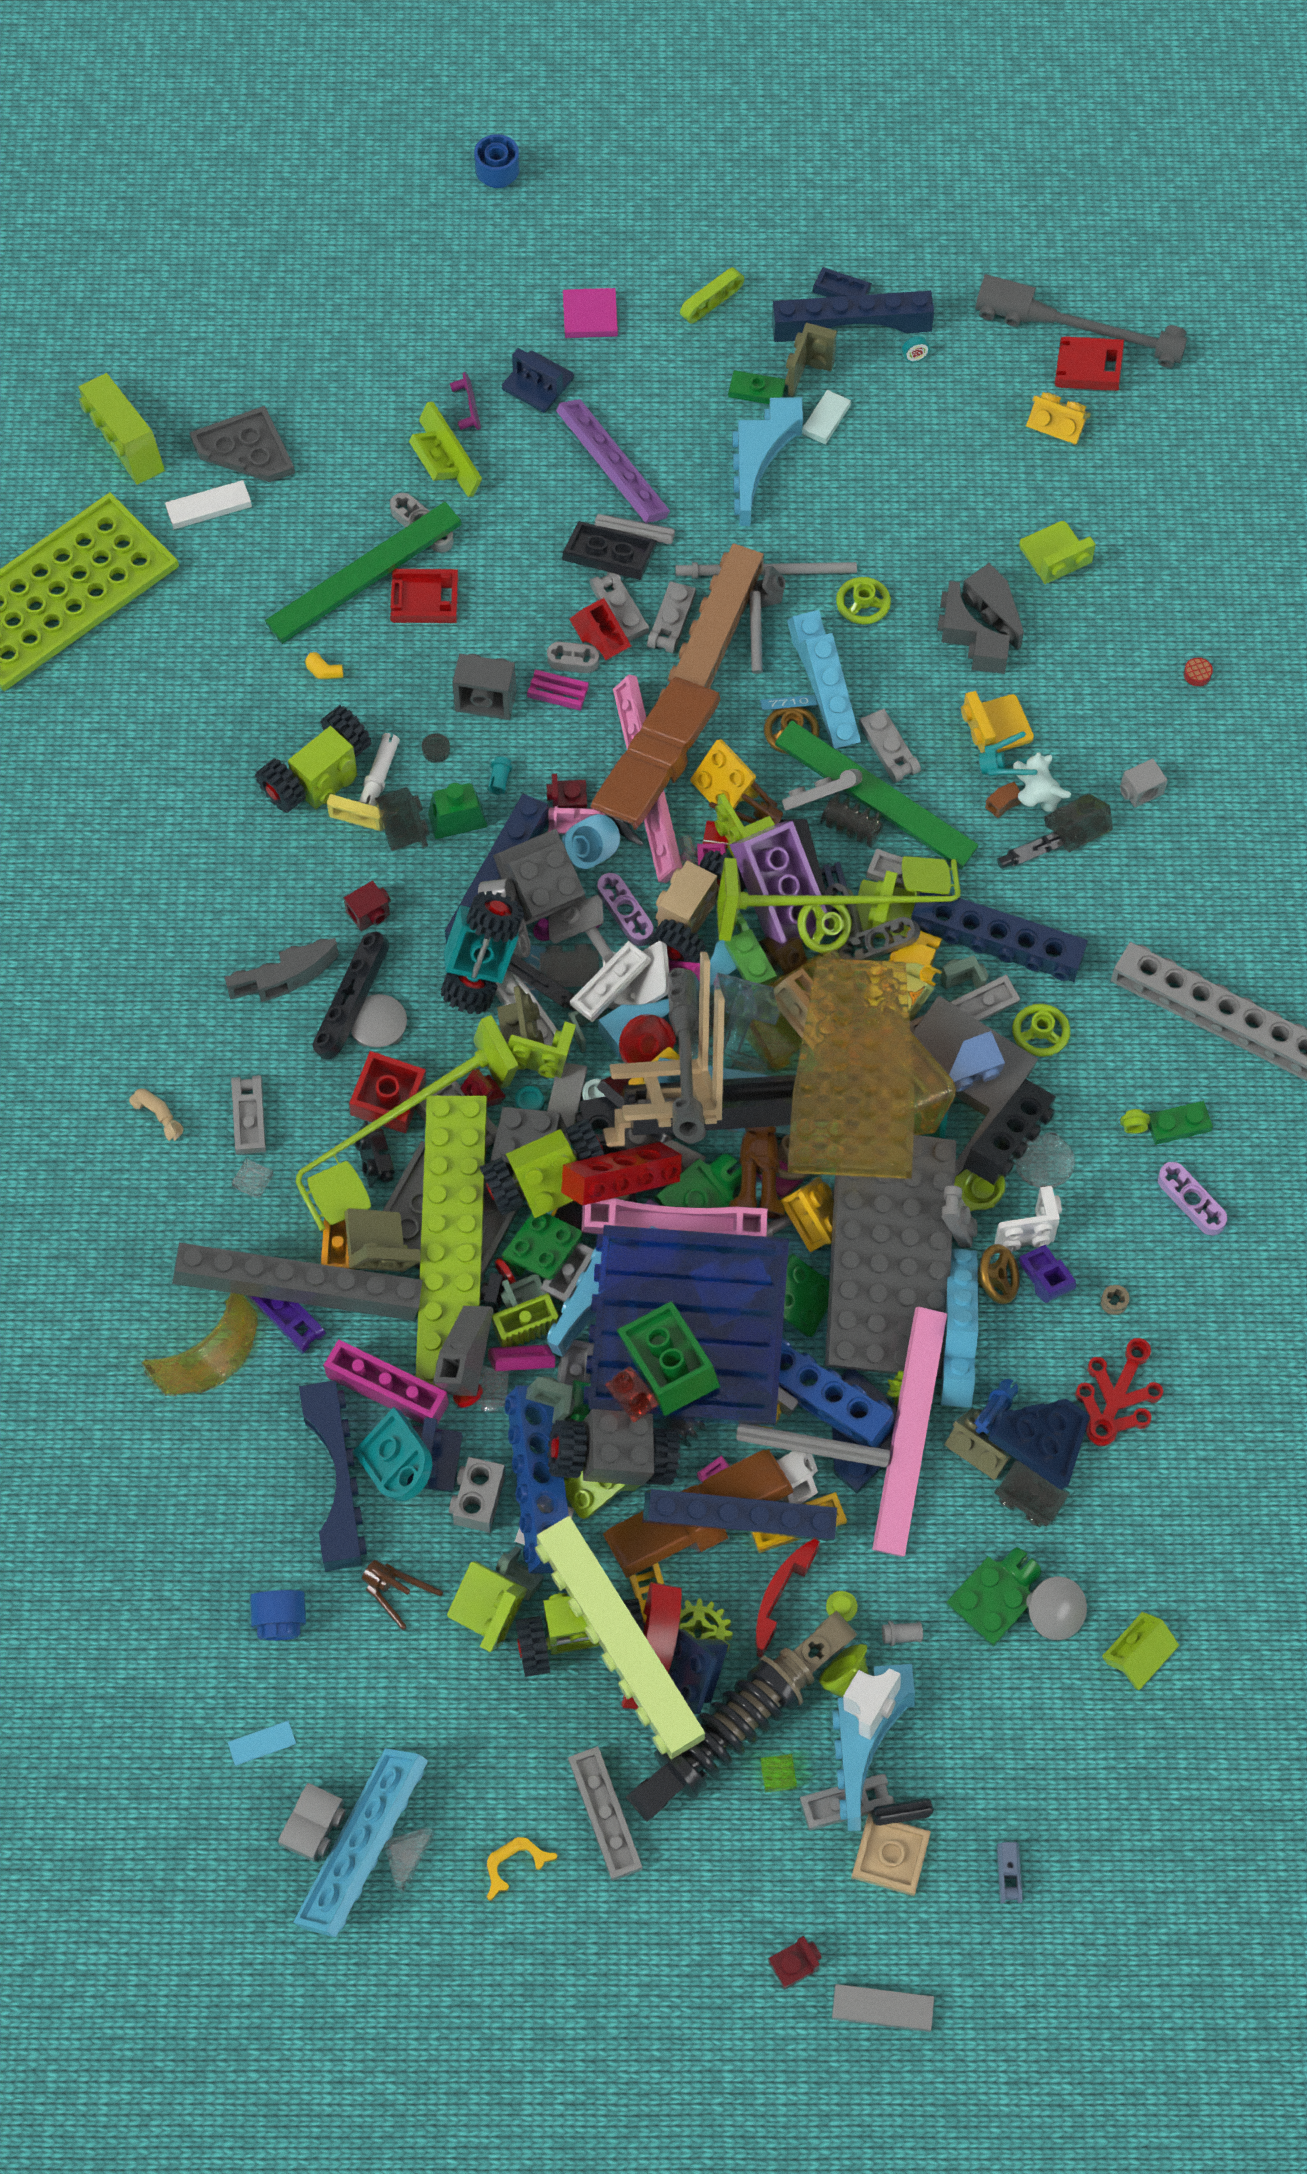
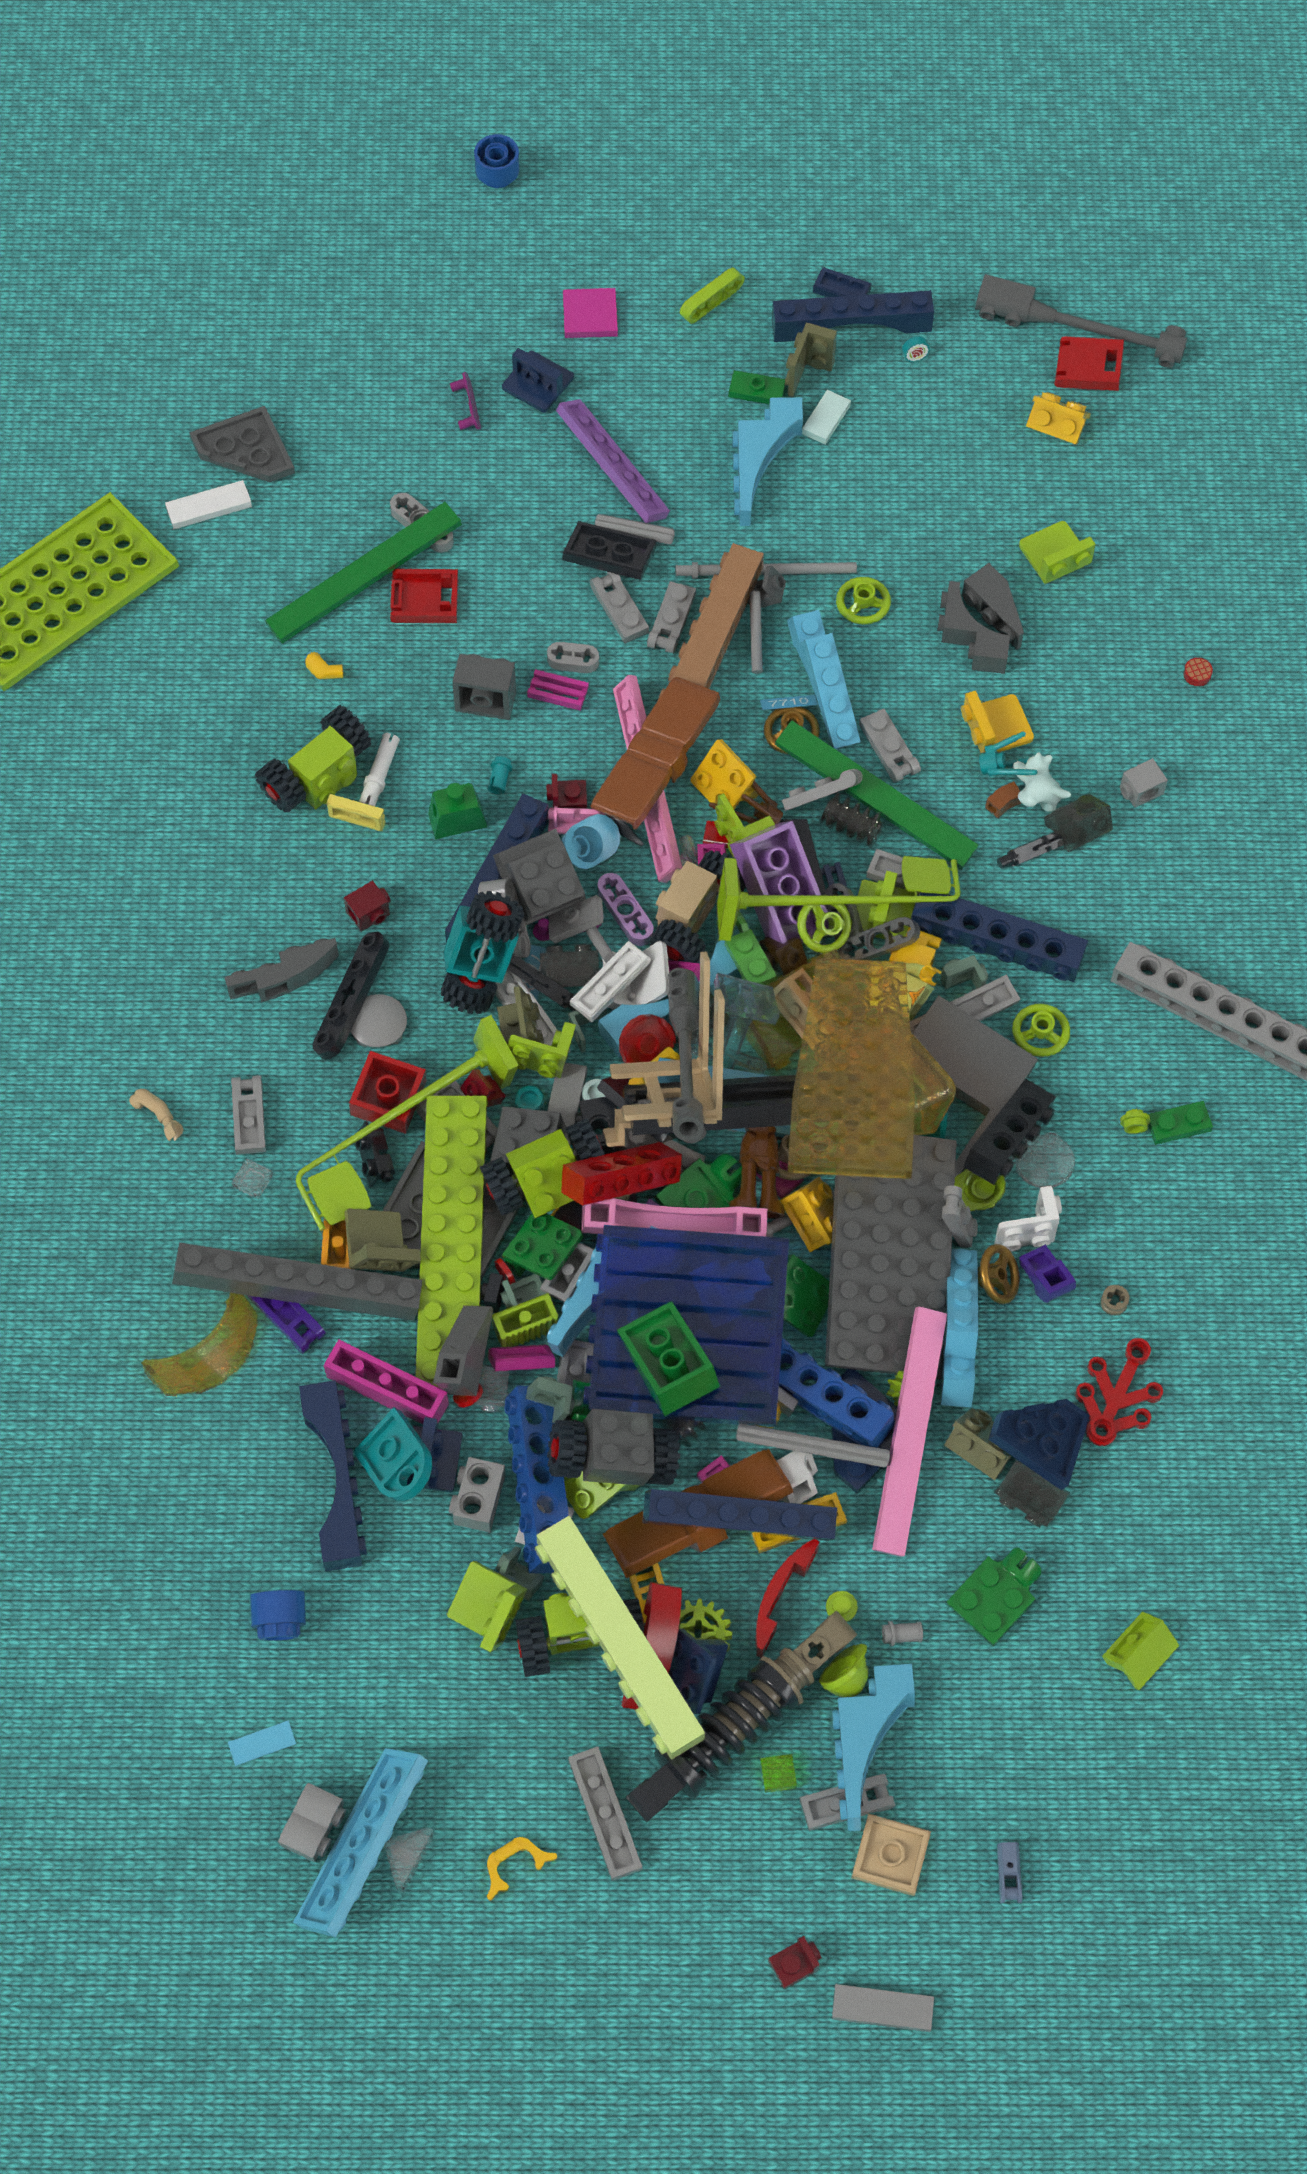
lime wedge [78,373,165,485] -> none
reddish brown plant [362,1559,443,1630] -> none
clear smoke bracket [375,787,430,851] -> none
lime bracket [409,401,482,497] -> none
clear smoke tile [422,733,450,763] -> none
red arch [569,598,631,660] -> none
clear red brick [605,1366,659,1423] -> none
white brick [843,1668,901,1740] -> none
black axle [871,1798,934,1826] -> none
medium blue slope [944,1031,1005,1092] -> none
blue axle [974,1379,1018,1434] -> none
light grey dish [1026,1576,1087,1640] -> none
lavender beam [1158,1162,1227,1236] -> none

